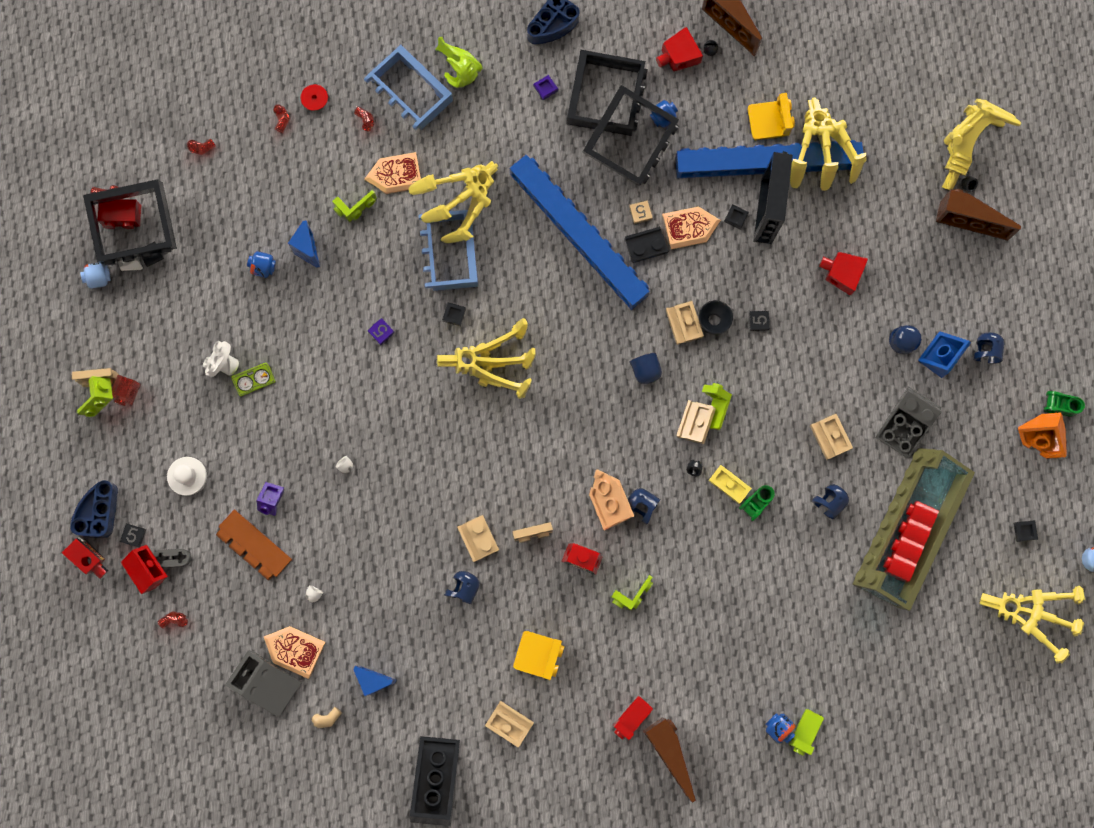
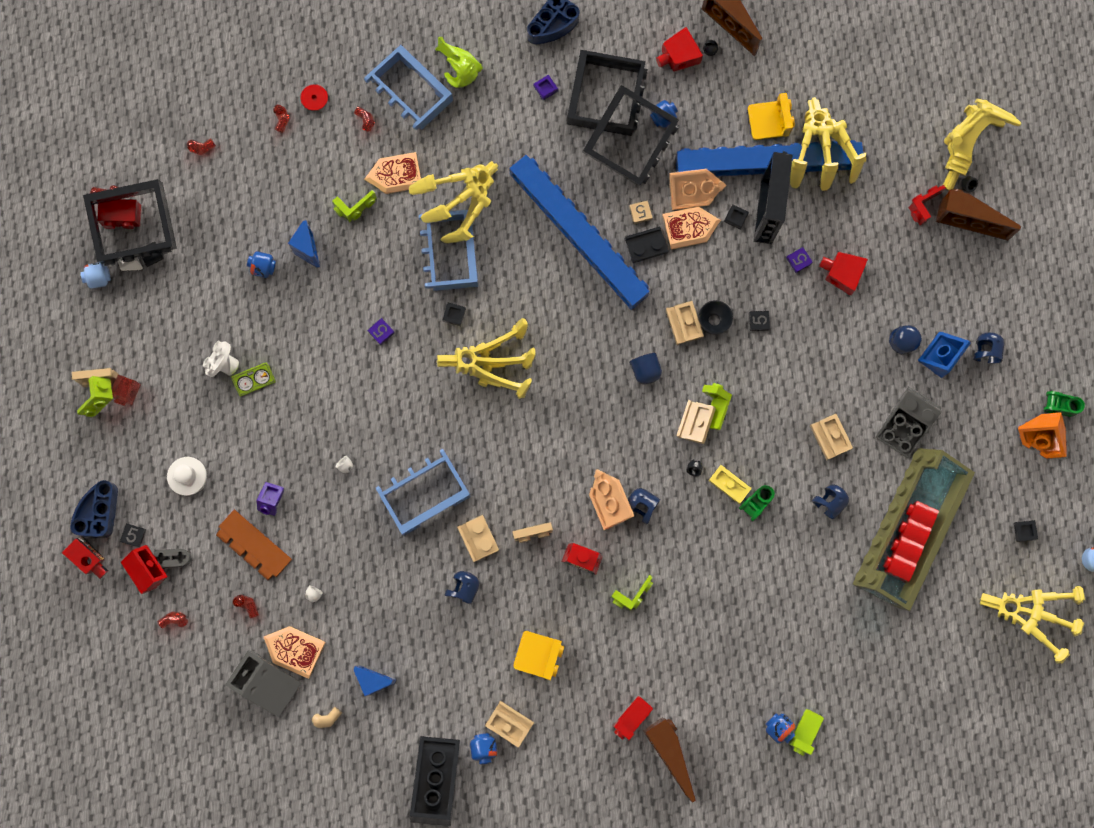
none -> clear red arm [233,595,259,619]
none -> medium blue hinge [376,449,471,536]
none -> blue head [470,733,497,765]
none -> light nougat tile [669,169,726,210]
none -> dark purple tile [786,247,813,273]
none -> red bracket [908,185,946,226]

